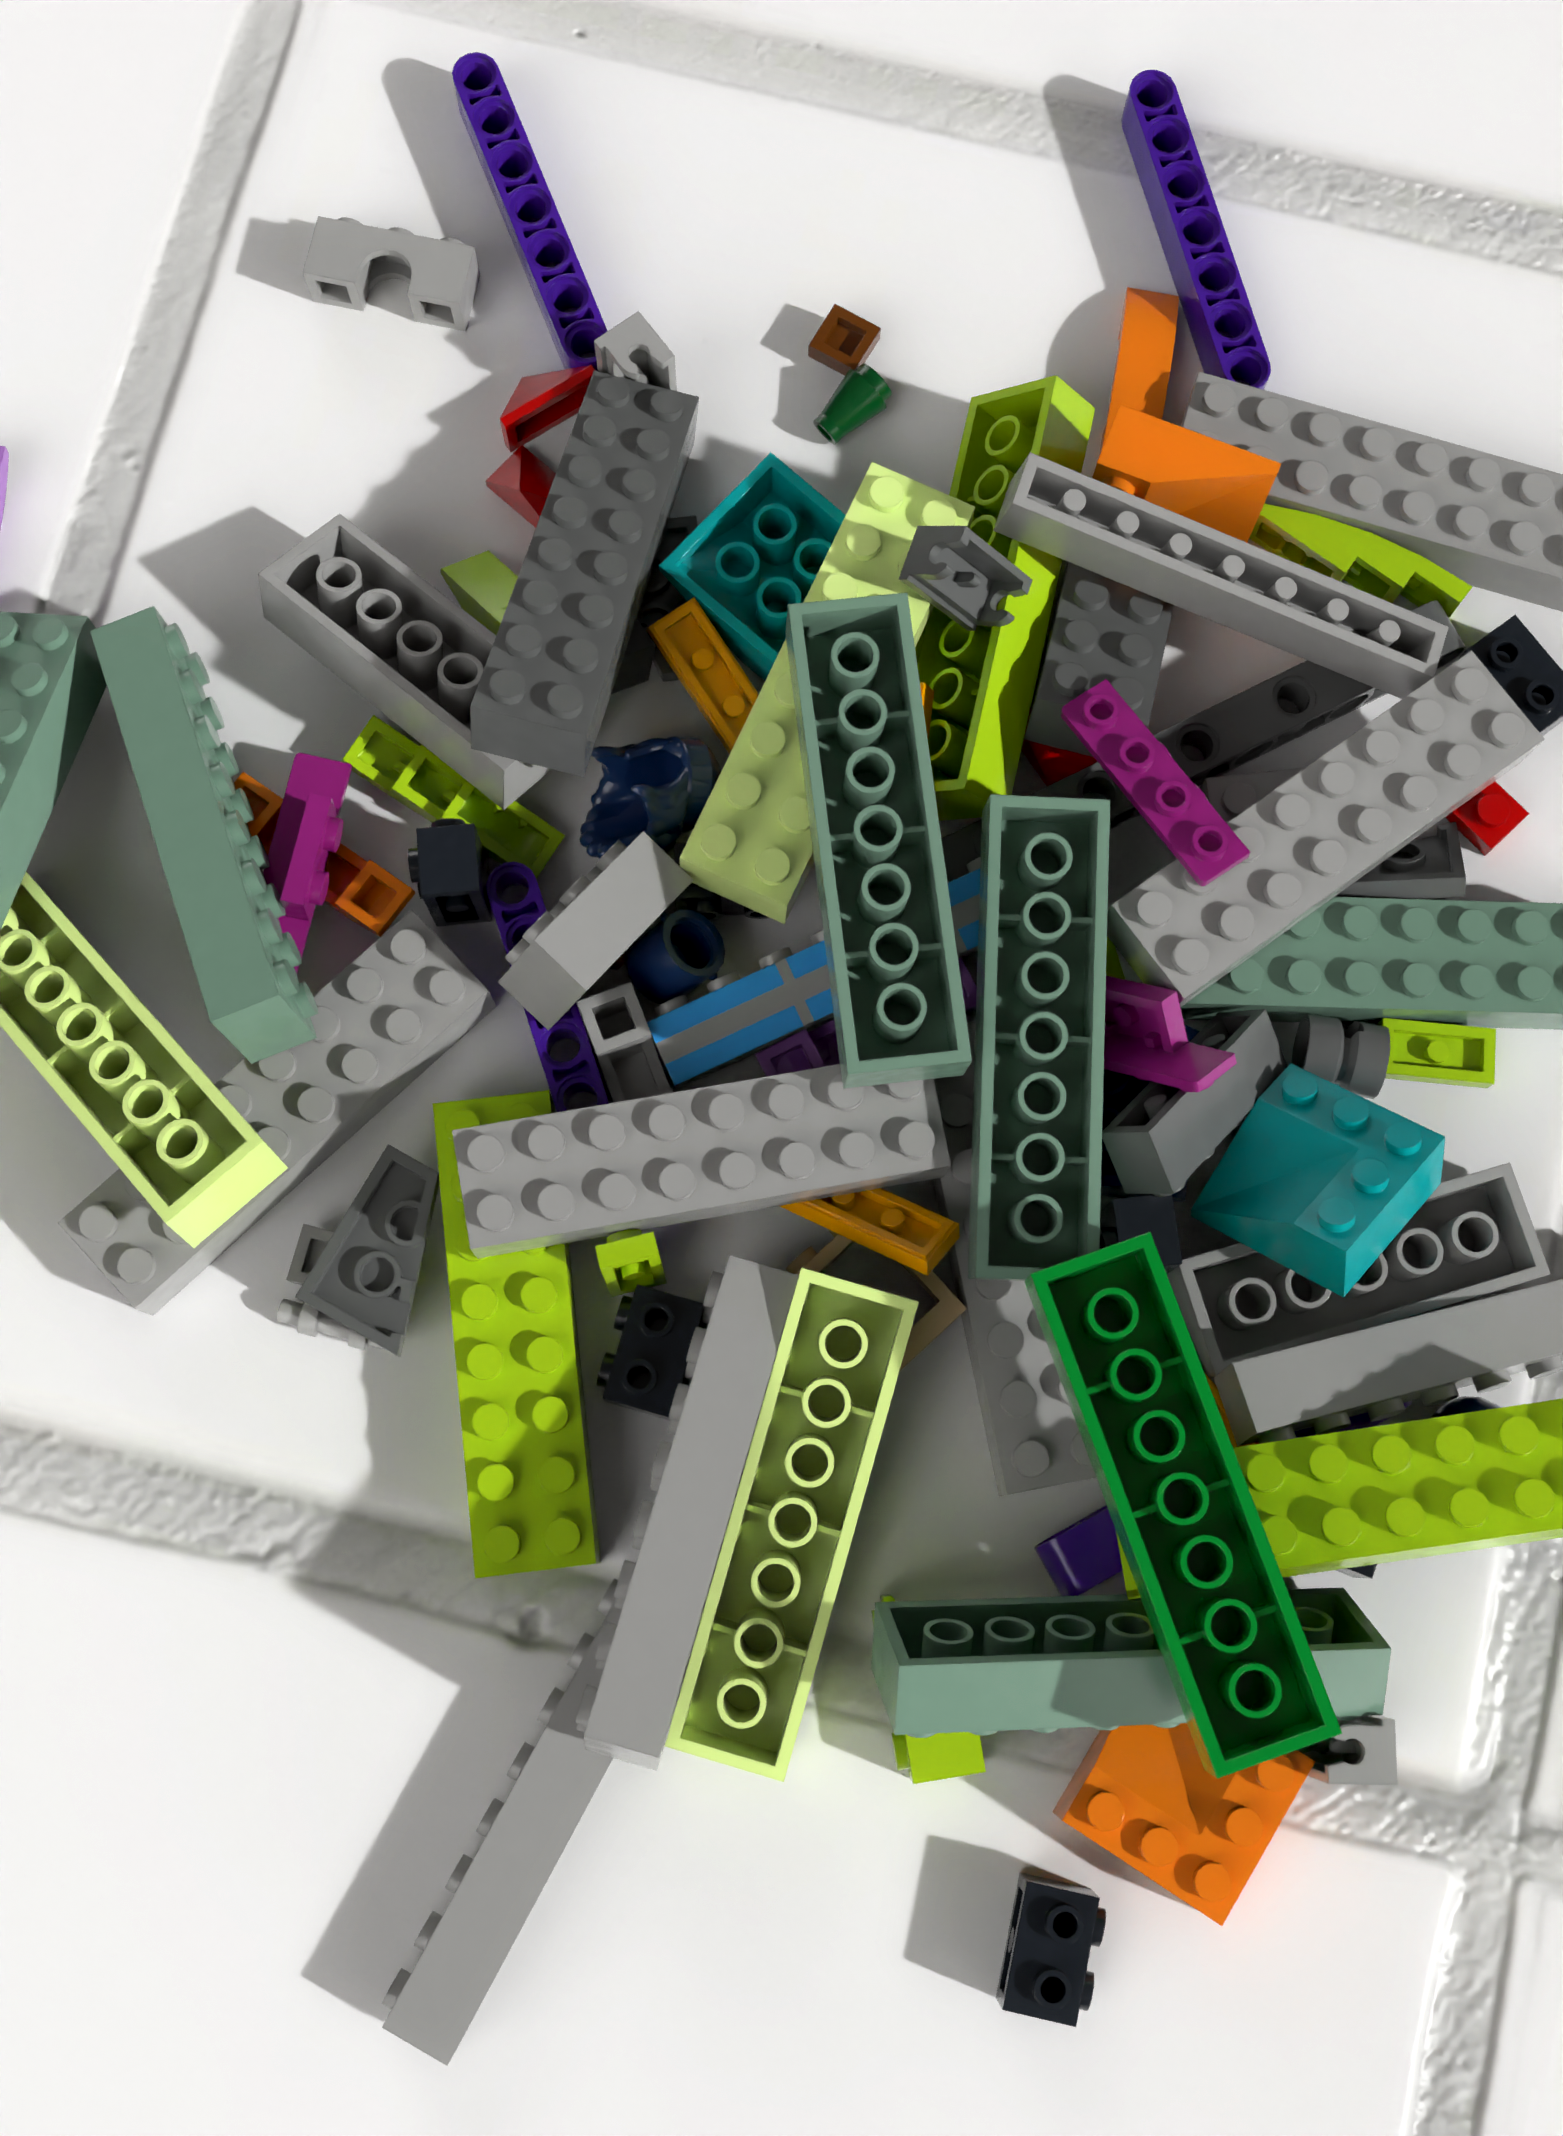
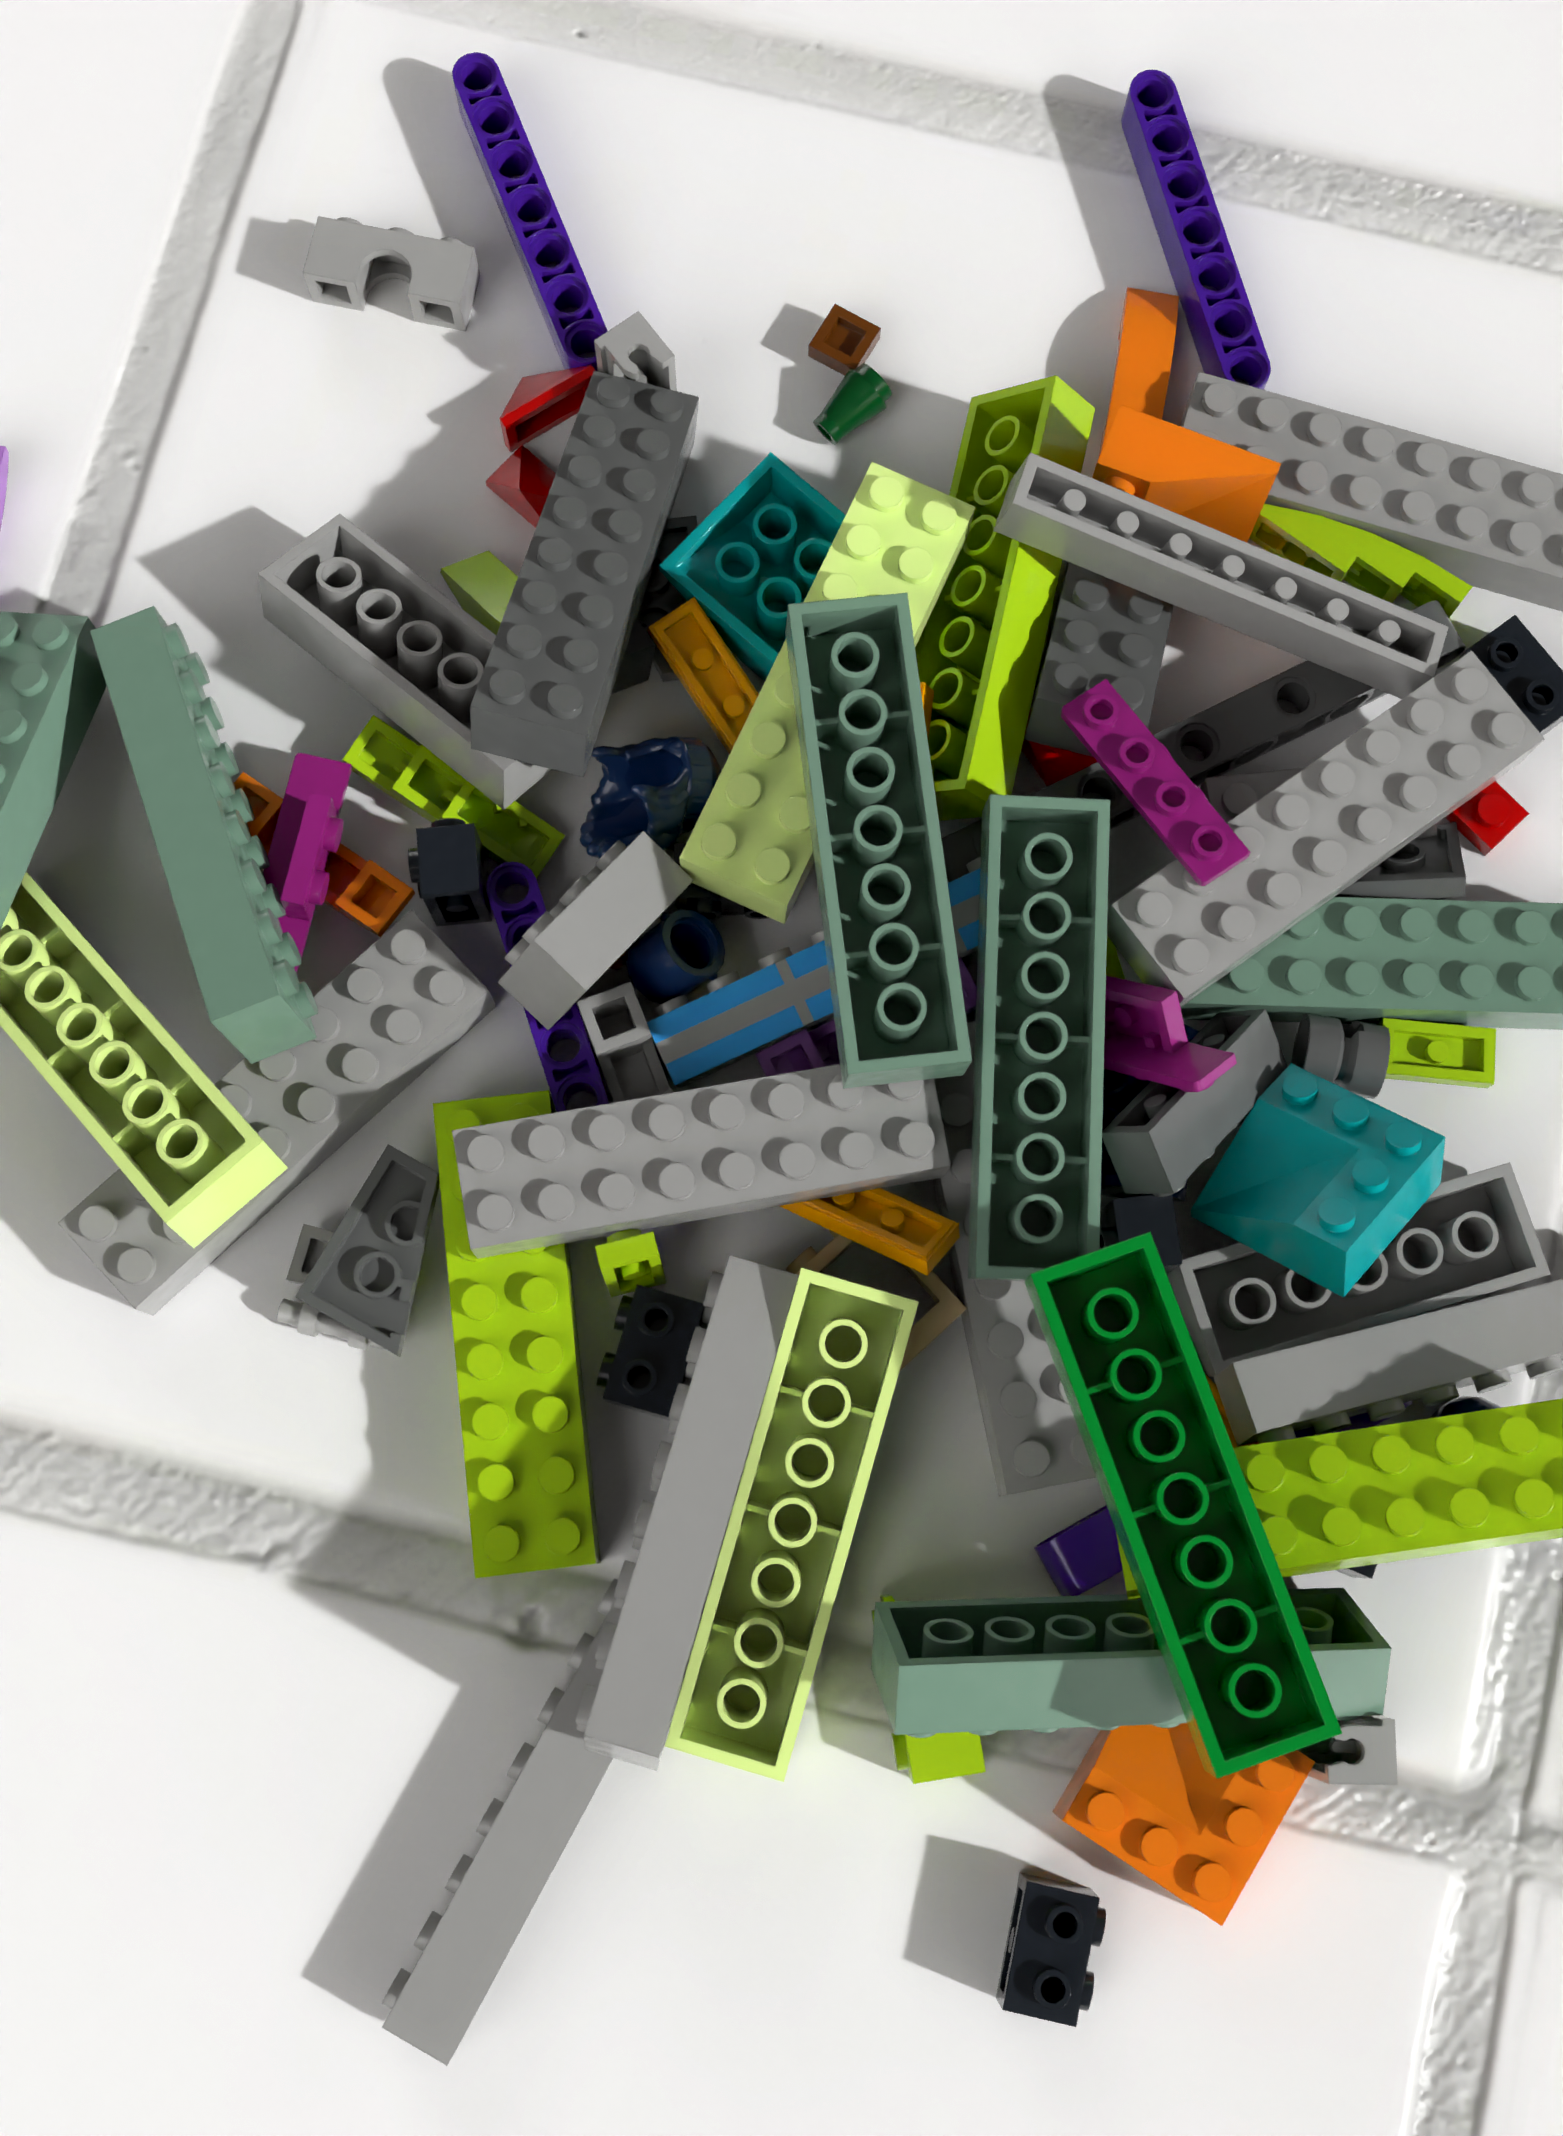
dark grey hinge [899,526,1033,631] -> none

